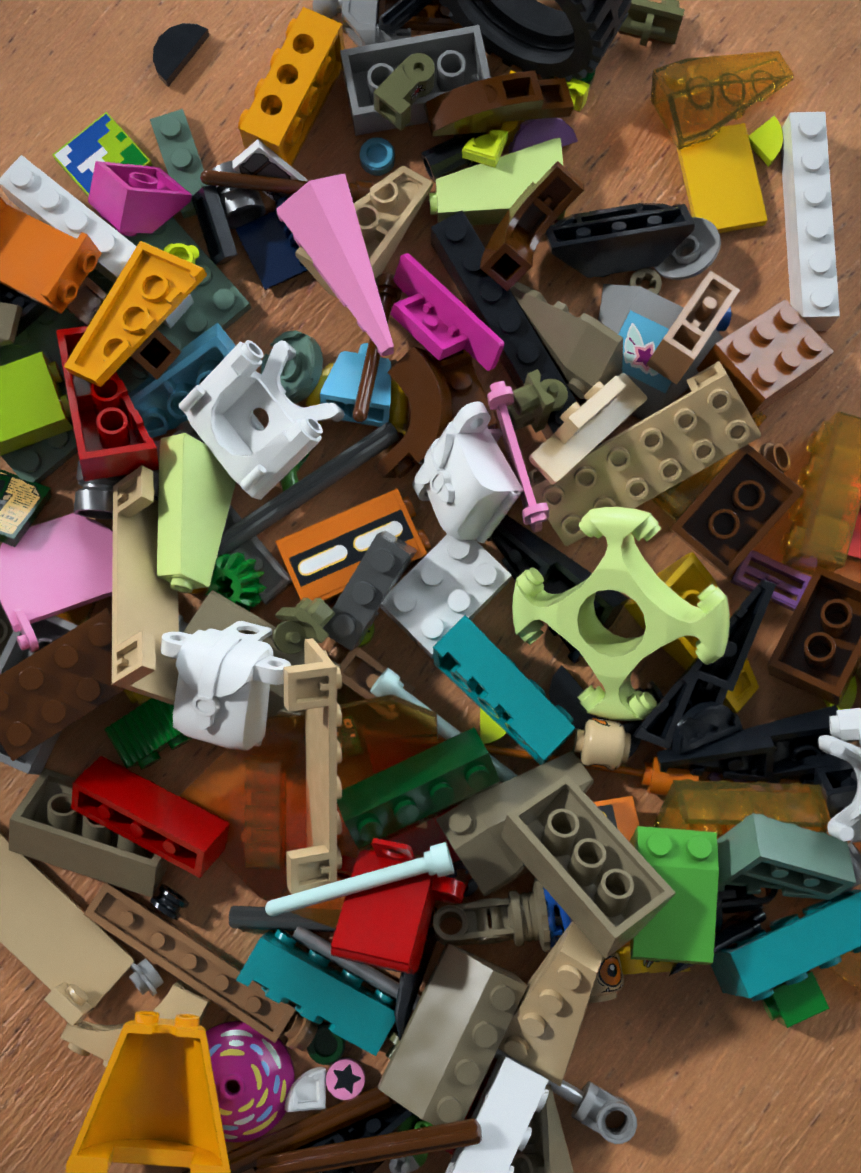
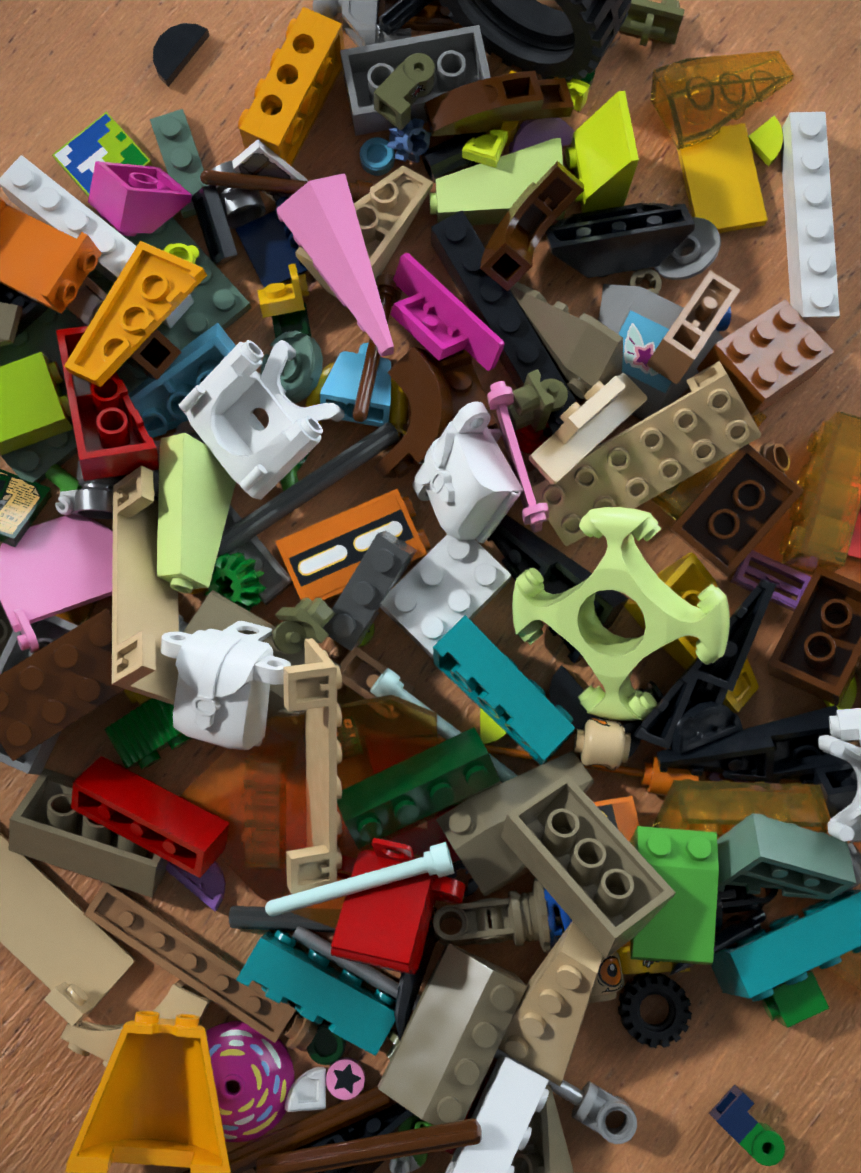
light grey plate [129,958,164,996] -> none
black bush [150,884,189,920] -> none
none -> arm [45,464,82,515]
none -> medium lavender tile [166,861,226,912]
none -> yellow bracket [257,264,309,318]
none -> dark green tile [272,302,312,338]
none -> medium blue gear [387,118,432,163]
none -> red plate [514,424,549,454]
none -> neon yellow slope [566,91,639,213]
none -> black tyre [618,972,692,1048]
none -> leg [709,1084,785,1166]

